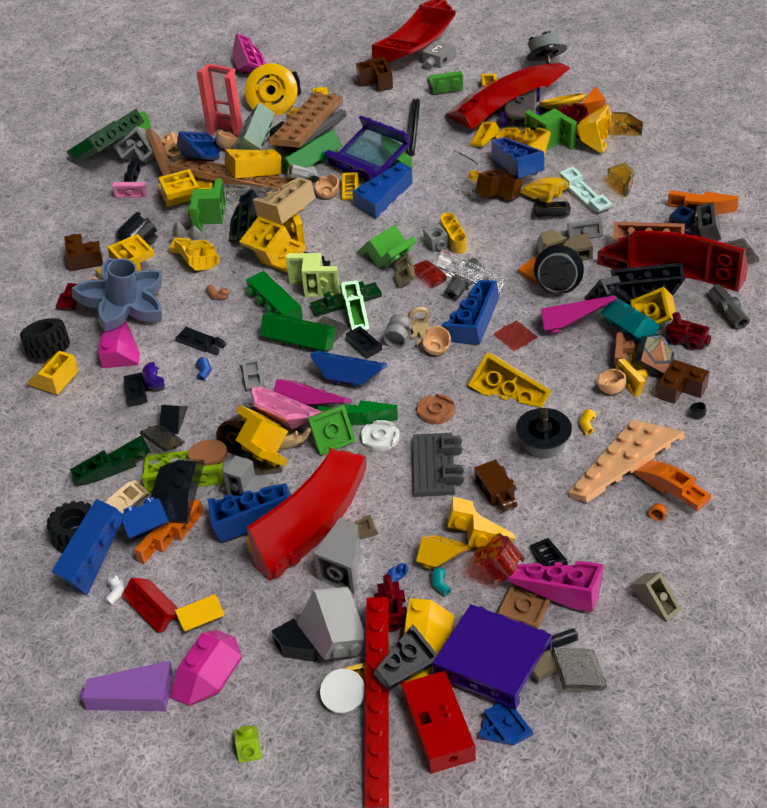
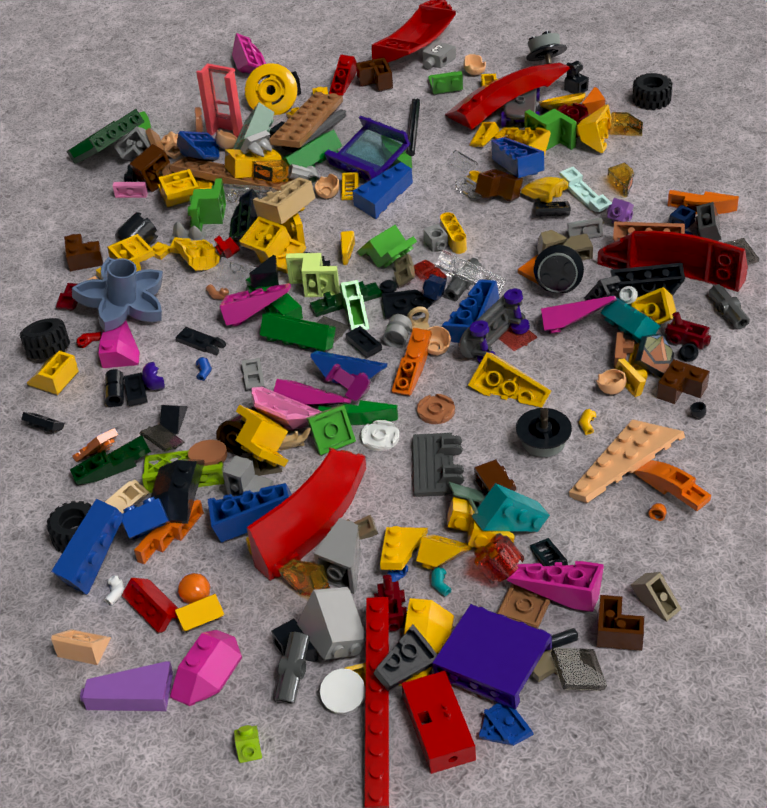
none -> black plate [21,412,65,433]
none -> light nougat slope [51,629,111,665]
none -> orange wing [72,428,118,462]
none -> red arm [76,332,102,348]
none -> black pin [105,369,124,408]
none -> reddish brown brick [130,144,170,192]
none -> yellow plate [151,242,170,260]
none -> orange hair [178,573,211,604]
none -> nougat tile [195,107,203,132]
none -> red bracket [214,235,240,259]
none -> dark pink wedge [220,283,291,326]
none -> light grey tile [240,130,272,157]
none -> black slope [249,255,279,288]
none -> clear yellow slope [252,160,289,183]
none -> dark grey piece [275,632,310,704]
none -> clear yellow slope [279,559,330,597]
none -> magenta piece [325,364,370,401]
none -> red slope [329,55,357,96]
none -> yellow slope [340,231,355,265]
none -> black plate [380,280,397,293]
none -> yellow wing [380,526,428,570]
none -> black tile [381,290,436,319]
none -> orange slope [392,328,432,396]
none -> dark blue brick [423,274,447,300]
none -> sand green piece [448,482,484,514]
none -> dark grey piece [459,288,530,364]
none -> light nougat hair [463,54,486,75]
none -> teal wedge [472,483,550,532]
none -> black brick [564,61,589,94]
none -> reddish brown brick [597,595,645,651]
none -> medium lavender brick [607,198,634,224]
none -> white plate [619,286,638,304]
none -> black tyre [632,73,673,110]
none -> black plate [679,343,699,362]

